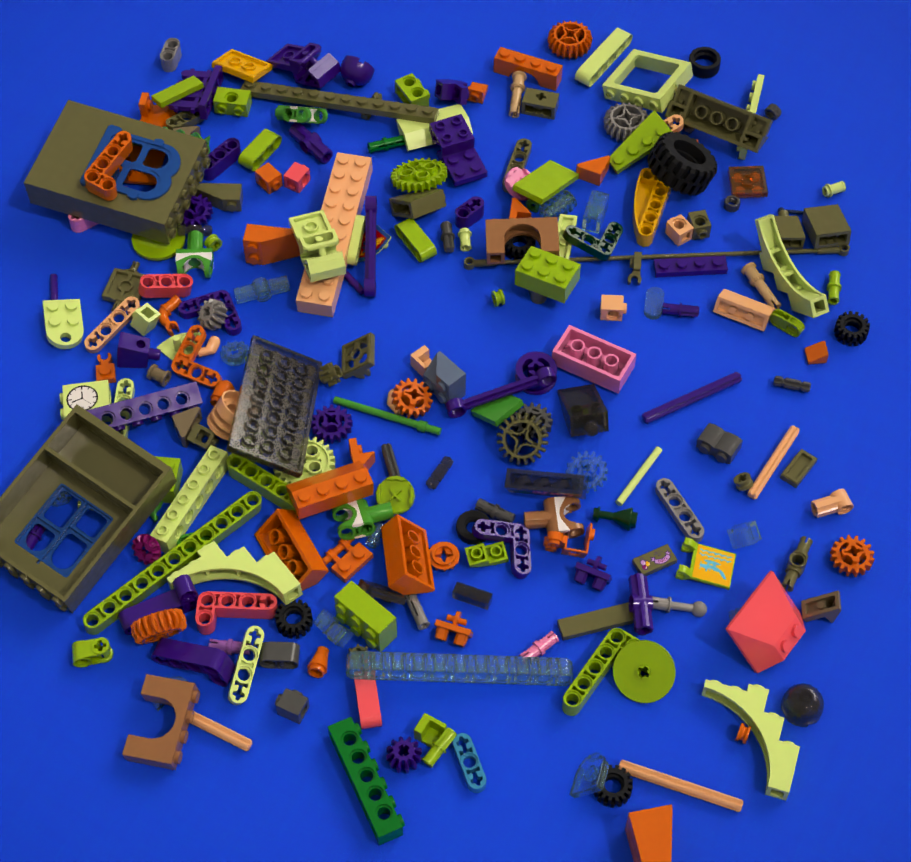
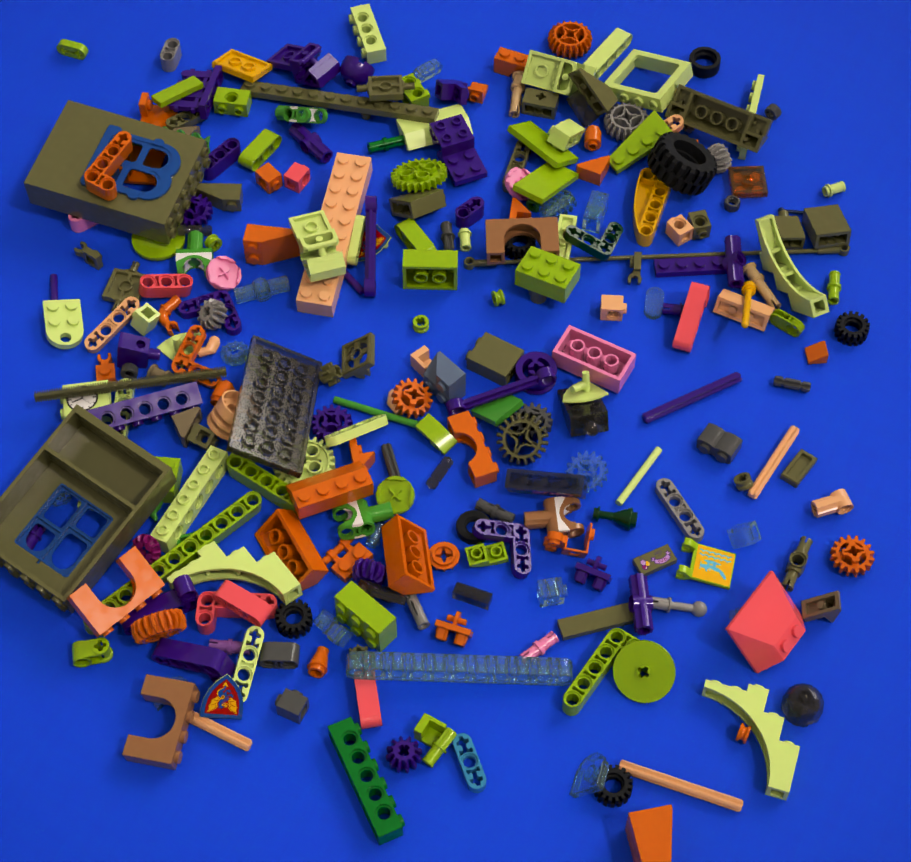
none -> olive axle [34,366,227,402]
none -> lime beam [56,39,89,60]
none -> orange arch [66,546,165,637]
none -> olive plate [74,241,103,270]
none -> dark grey axle [120,363,138,379]
none -> shield [199,674,243,720]
none -> bright pink tile [206,256,242,291]
none -> coral beam [213,580,273,627]
none -> yellowish green beam [324,414,388,447]
none -> yellowish green brick [348,4,387,64]
none -> dark purple gear [352,558,386,587]
none -> olive plate [356,75,415,102]
none -> lime brick [402,249,458,290]
none -> clear light blue beam [413,59,443,83]
none -> lime bush [413,315,429,334]
none -> lime slope [415,413,457,455]
none -> orange arch [447,410,499,488]
none -> olive brick [465,332,524,386]
none -> lime tile [507,121,579,169]
none -> yellowish green piece [521,50,597,101]
none -> clear light blue brick [536,577,568,607]
none -> yellowish green brick [547,118,585,151]
none -> yellowish green shield [562,371,609,403]
none -> clear smoke plate [566,90,604,128]
none -> olive slope [568,68,618,116]
none -> orange brick [584,125,601,151]
none -> coral beam [672,281,710,353]
none -> light grey gear [707,143,732,174]
none -> dark purple piece [722,235,746,289]
none -> yellow piece [741,281,756,328]

